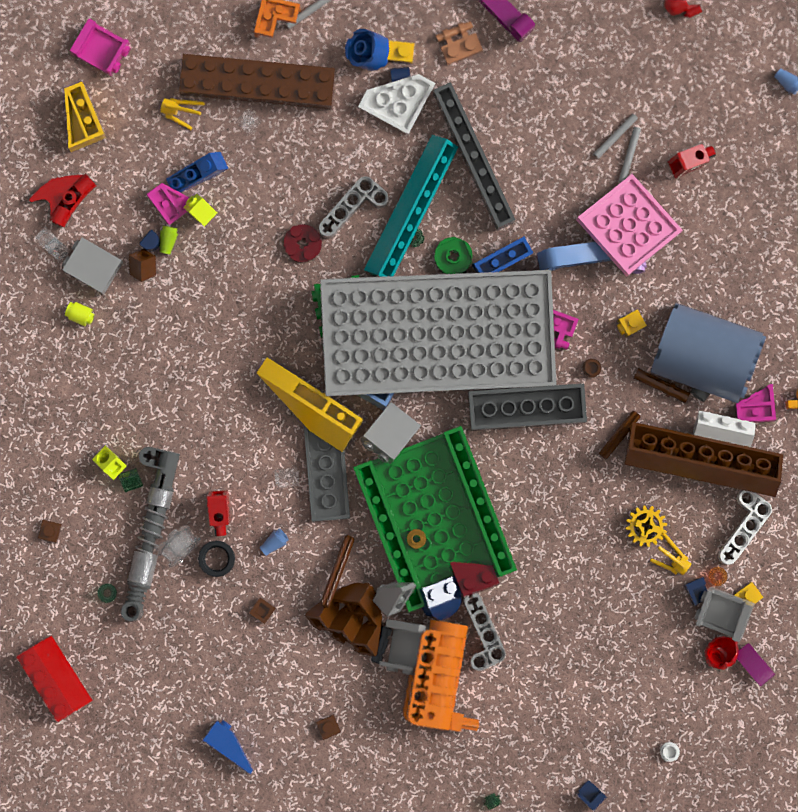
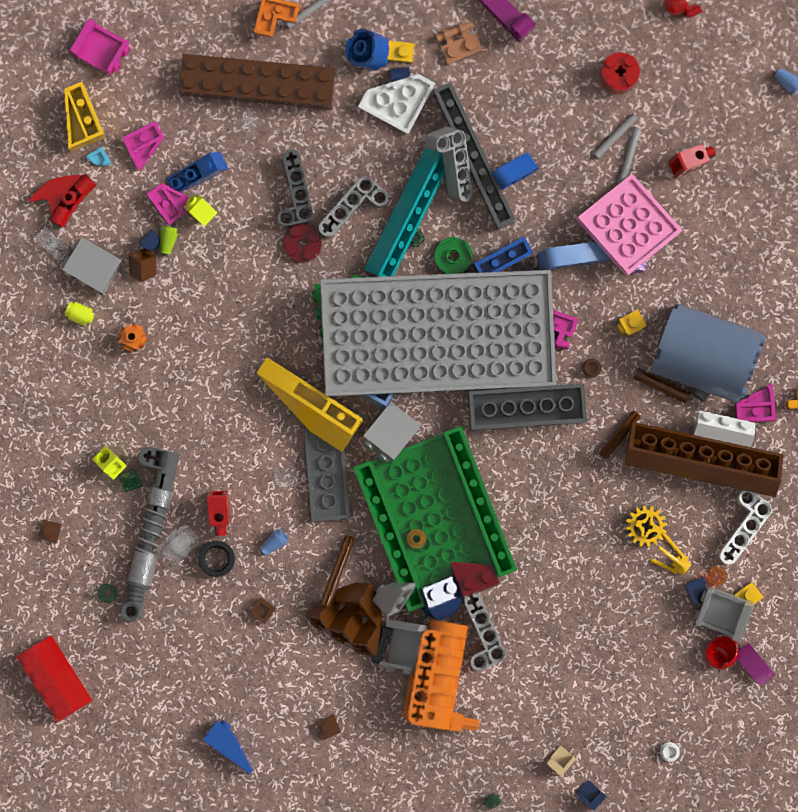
yellow plant [160,98,205,130] -> none
none -> medium azure tile [85,147,112,166]
none -> orange brick [118,323,147,352]
none -> dark pink wing [122,121,164,171]
none -> dark grey beam [277,149,314,229]
none -> light grey beam [425,127,473,202]
none -> blue beam [492,152,539,190]
none -> tan panel [545,746,576,776]
none -> red brick [600,52,640,94]

